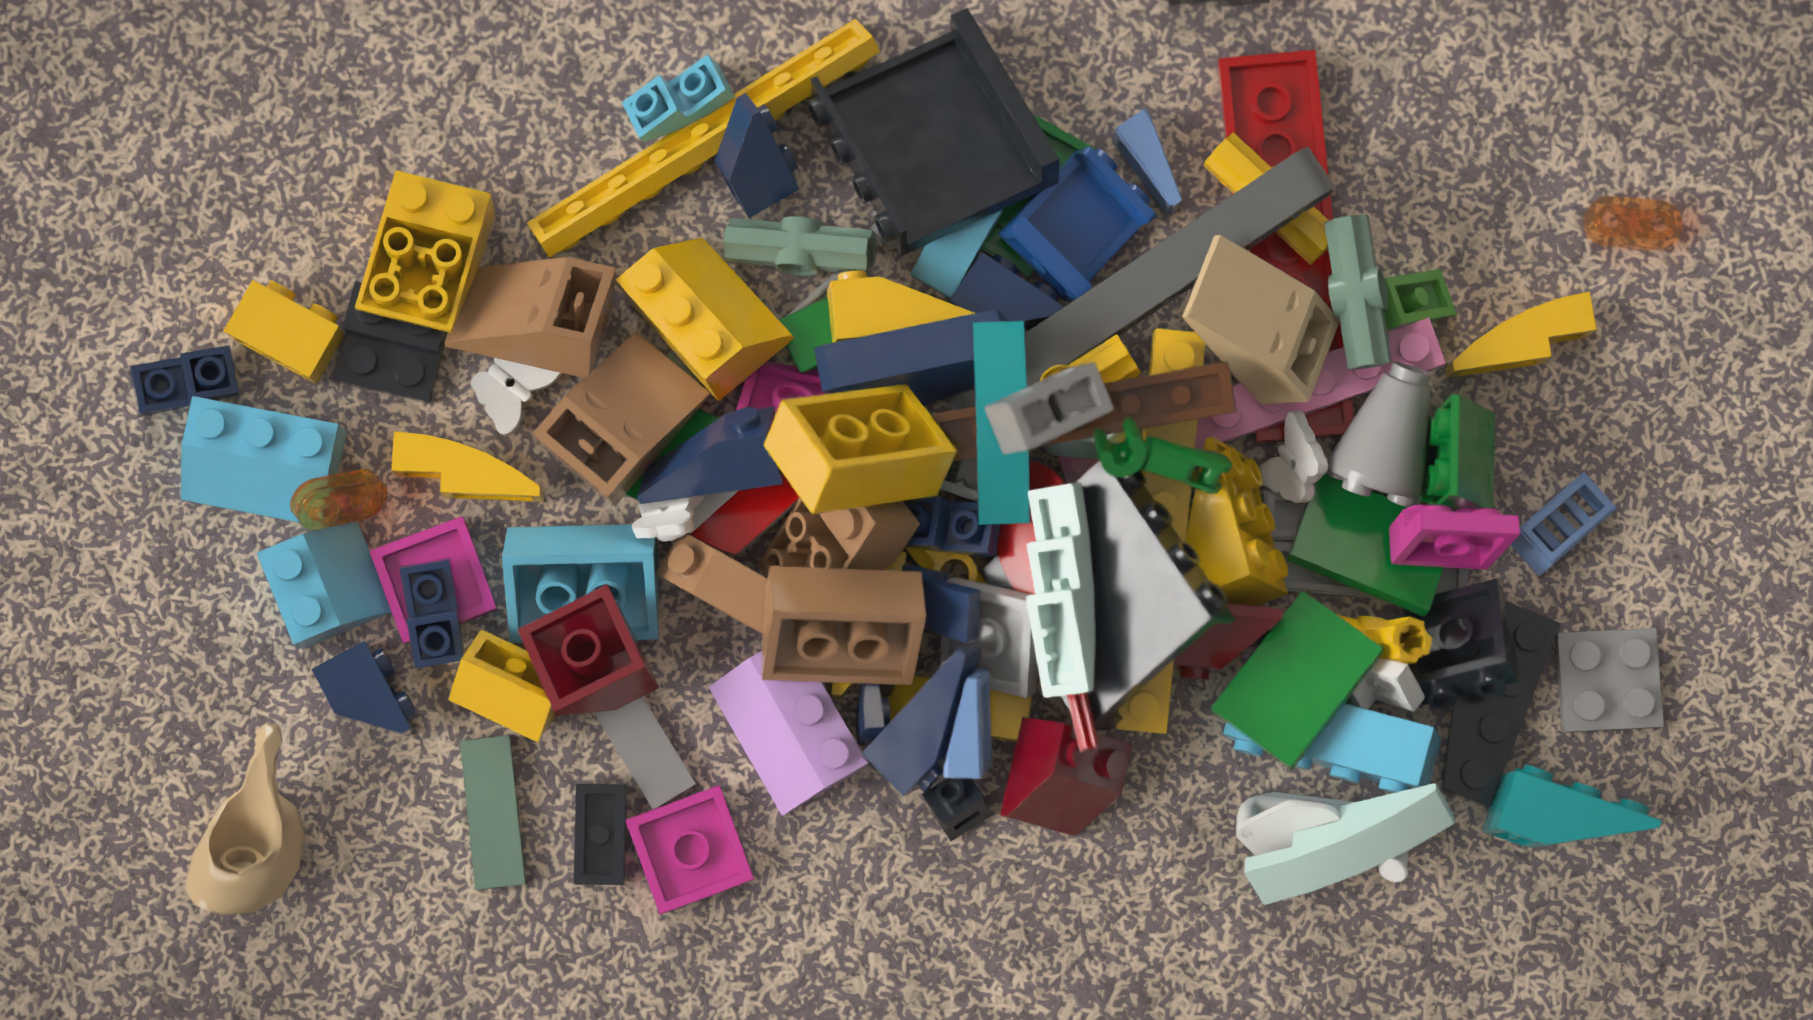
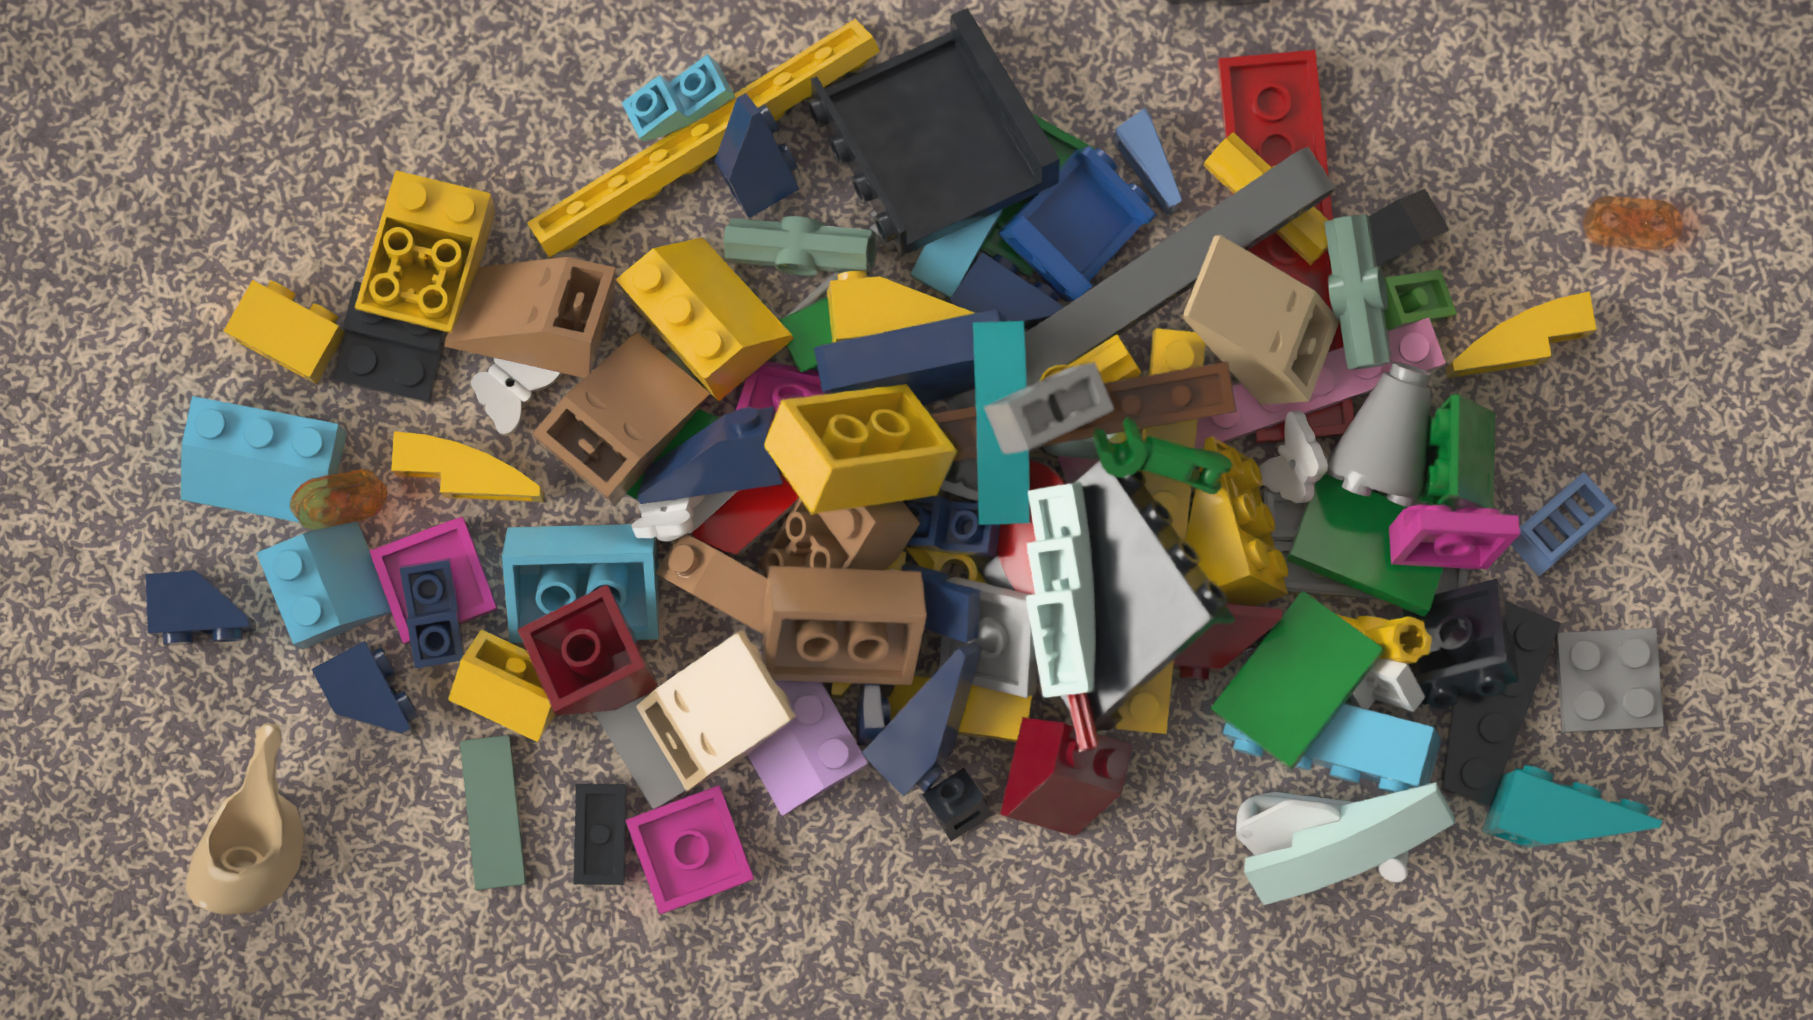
dark blue slope [130,345,239,417] -> none
medium blue slope [943,668,992,779] -> none
none -> dark blue slope [145,570,256,646]
none -> slope [636,630,796,792]
none -> black slope [1369,189,1450,269]

